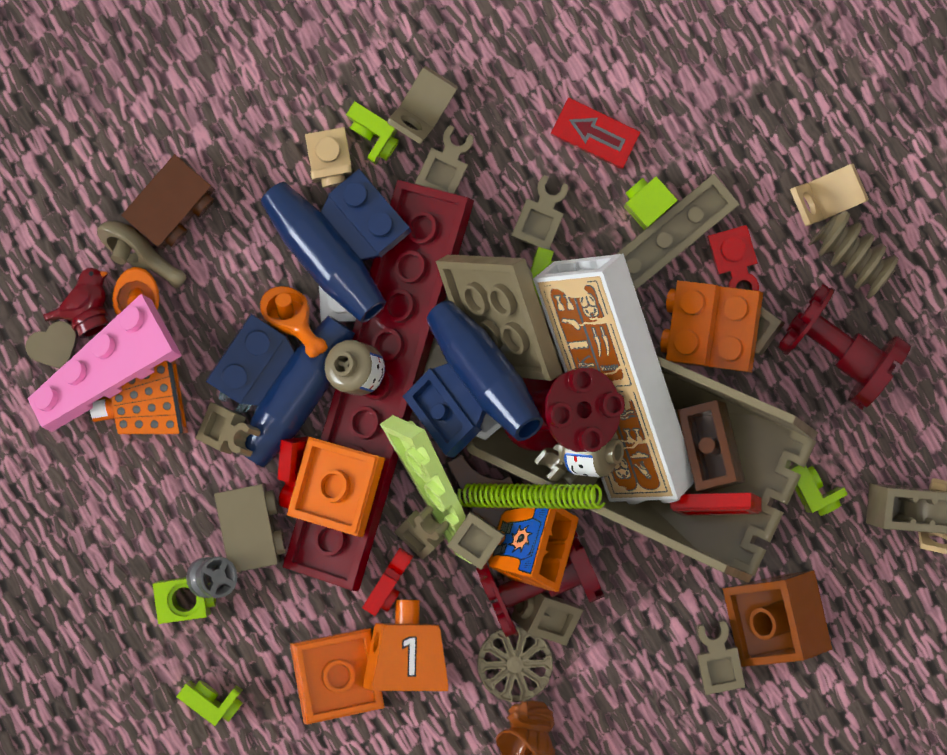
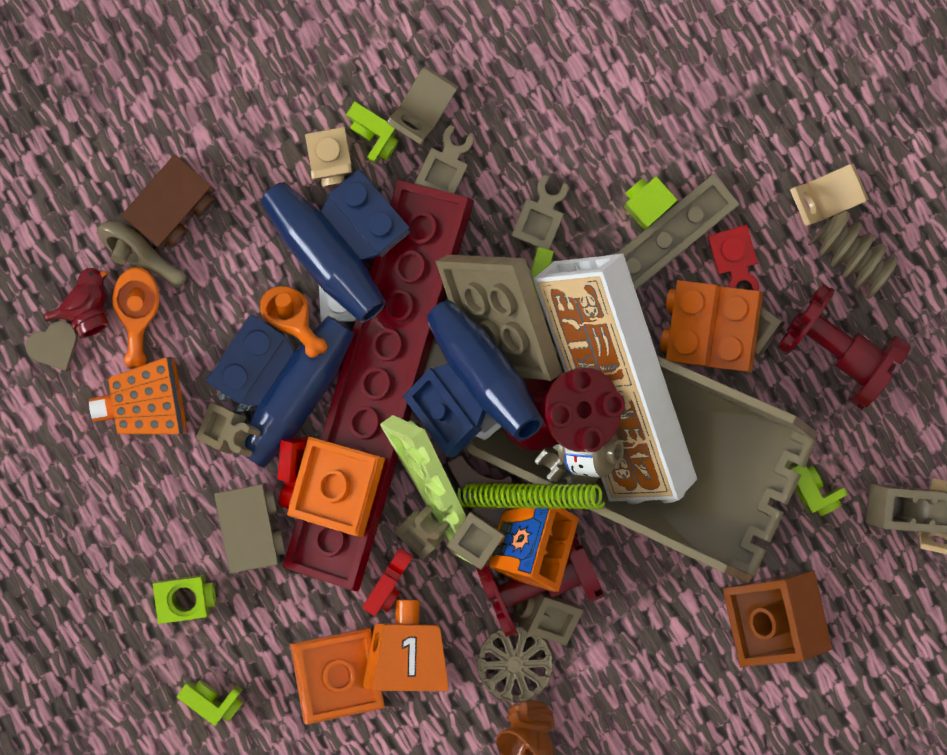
bright pink wing [27,294,182,432] -> none
flat silver wheel [186,556,238,598] -> none
dark tan head [324,340,385,396] -> none
red tile [550,97,641,170] -> none
red tile [670,493,762,516] -> none
reddish brown brick [677,400,745,492] -> none
dark tan plate [696,620,745,695] -> none

